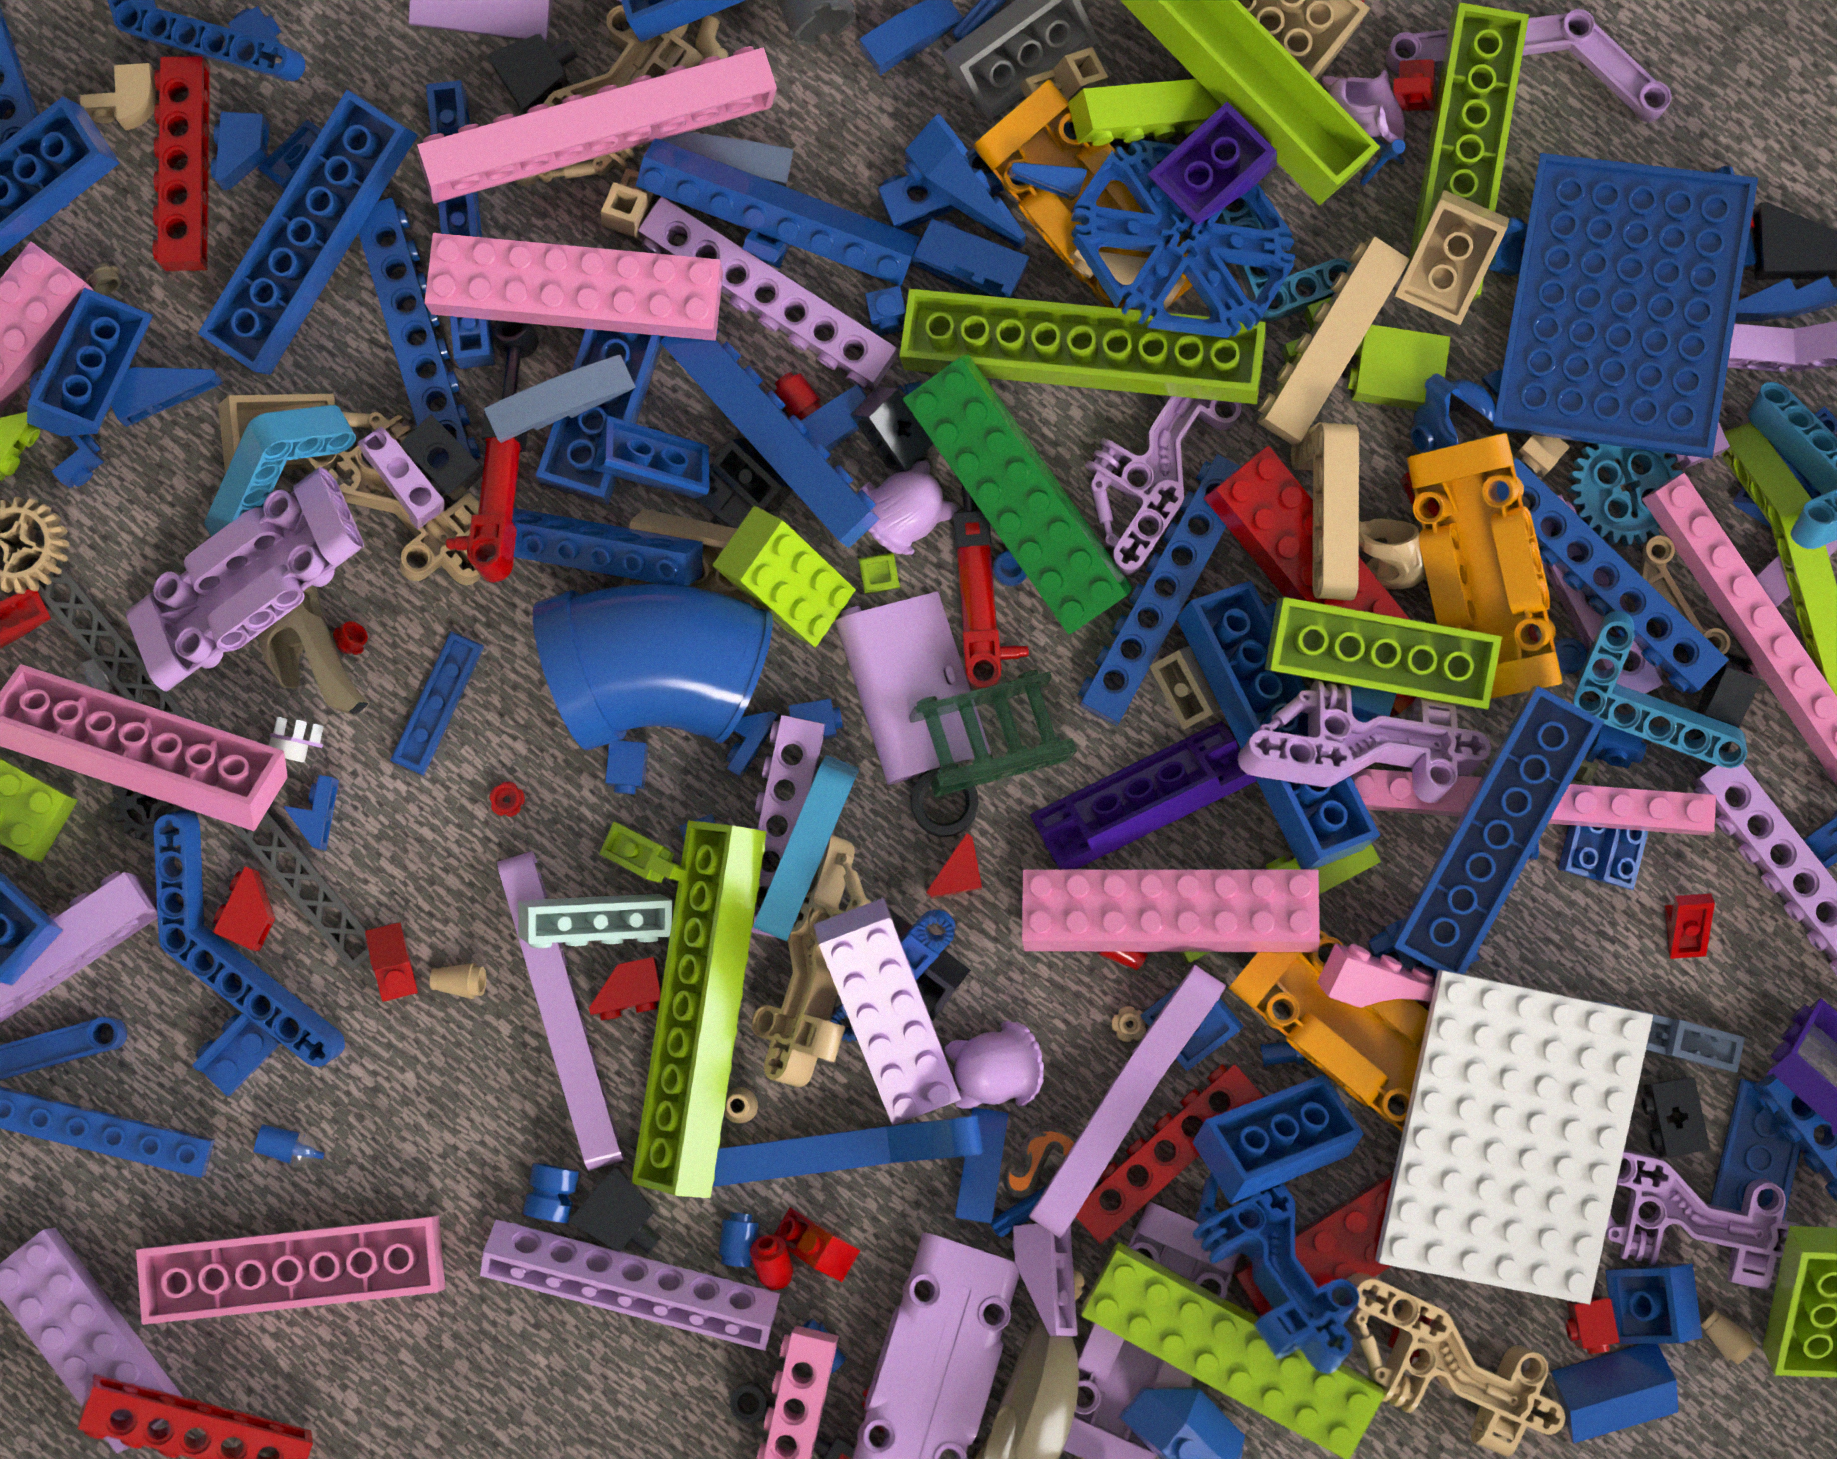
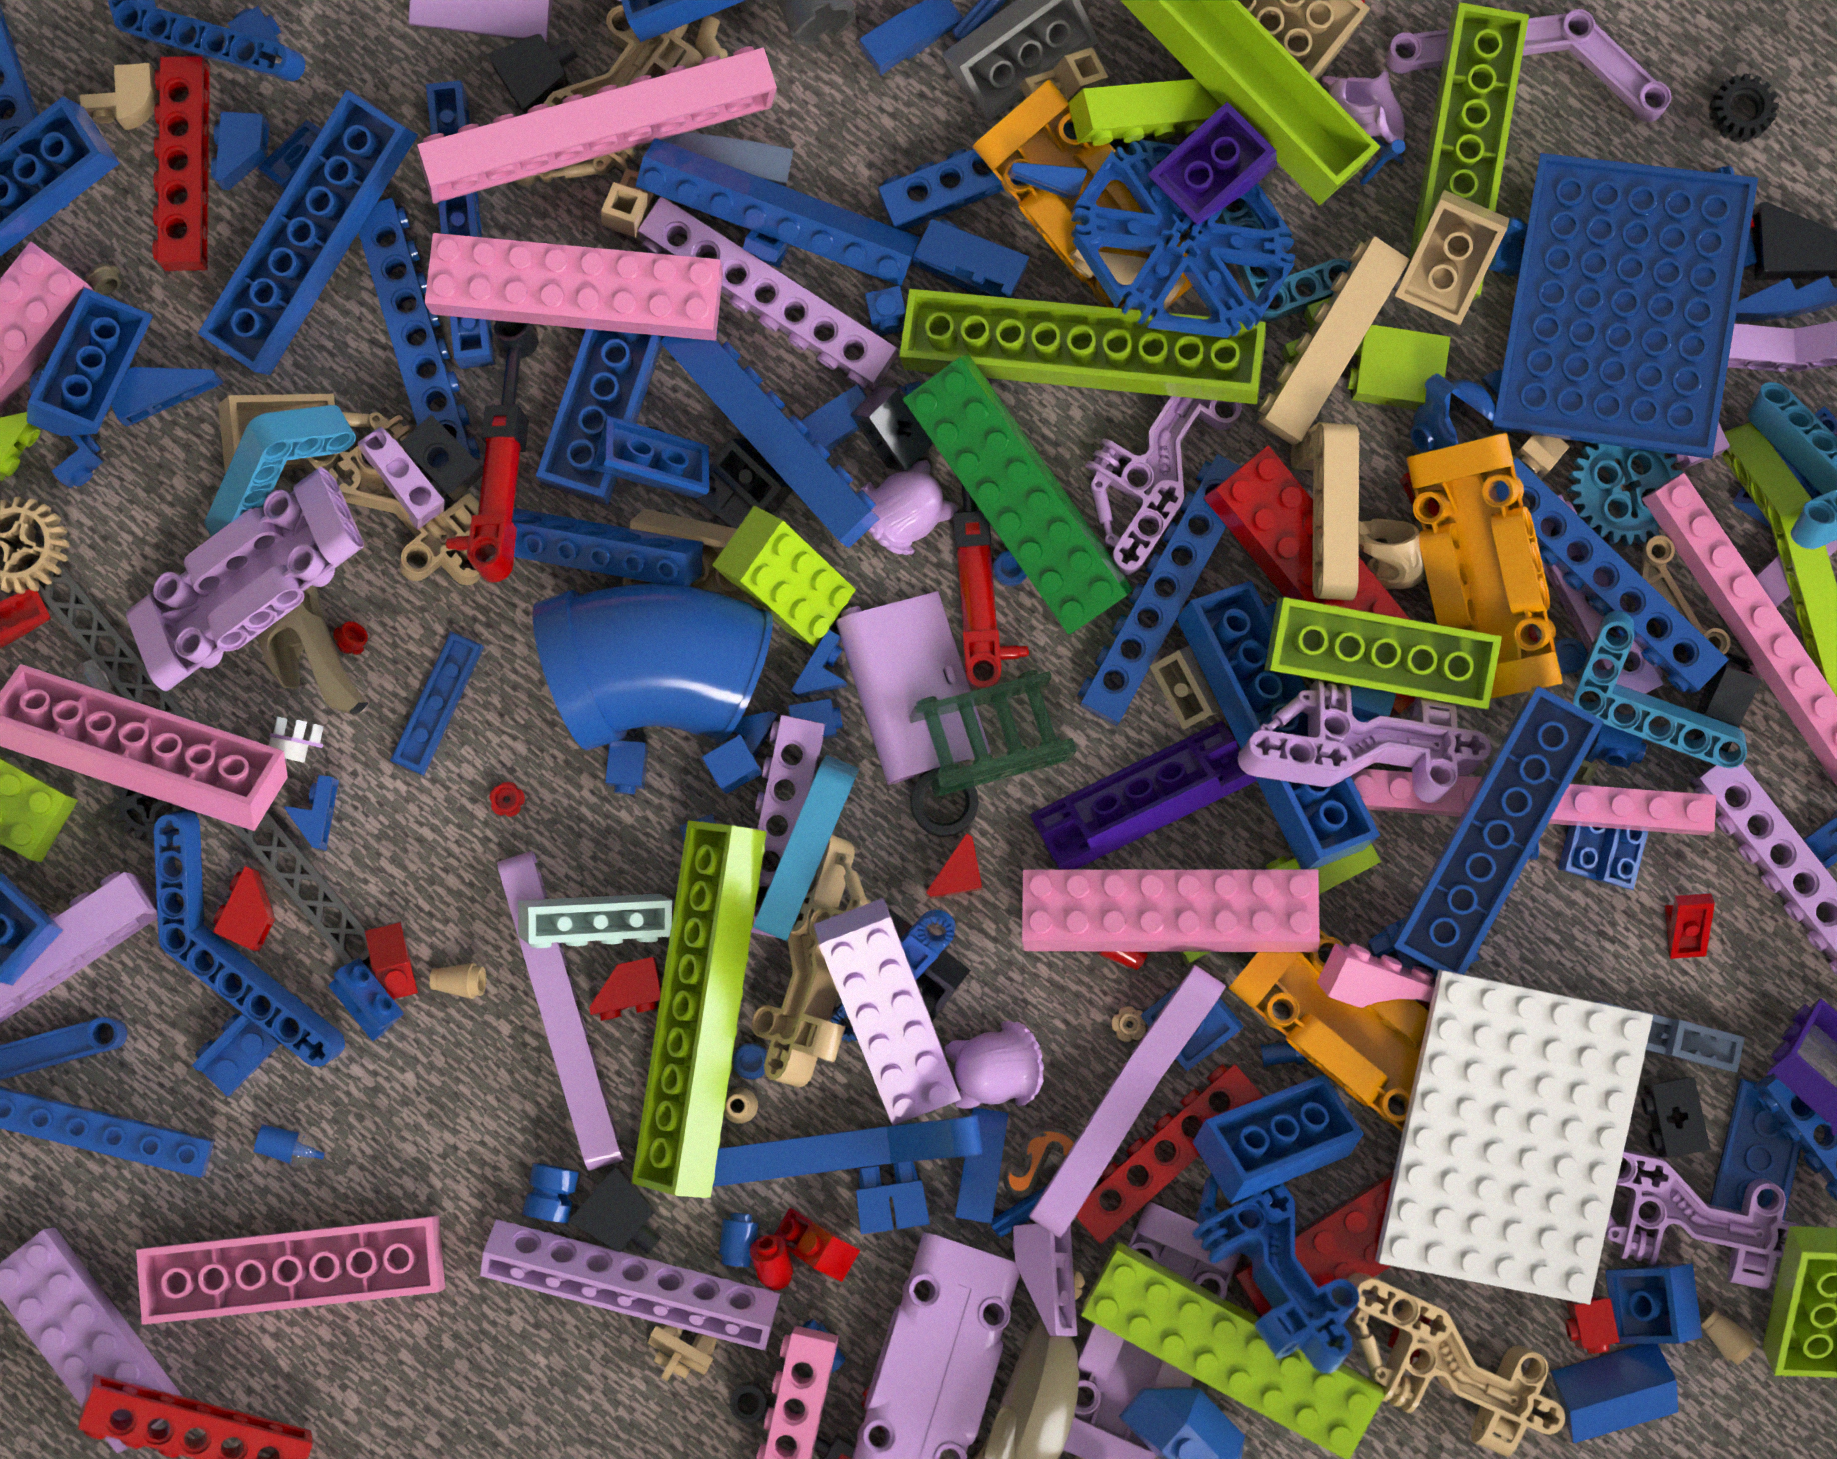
sand blue slope [483,354,636,443] -> none
lime hinge [599,821,688,883] -> none
red brick [774,372,821,421] -> none
lime tile [859,553,900,595] -> none
blue wedge [904,113,1026,249] -> none
red slope [1393,59,1437,111] -> none
none -> blue bracket [328,958,404,1041]
none -> tan hips [647,1324,717,1381]
none -> blue panel [702,735,762,794]
none -> blue tile [733,1043,767,1080]
none -> blue slope [791,630,847,698]
none -> blue hips [856,1161,930,1235]
none -> black tyre [1709,73,1779,143]

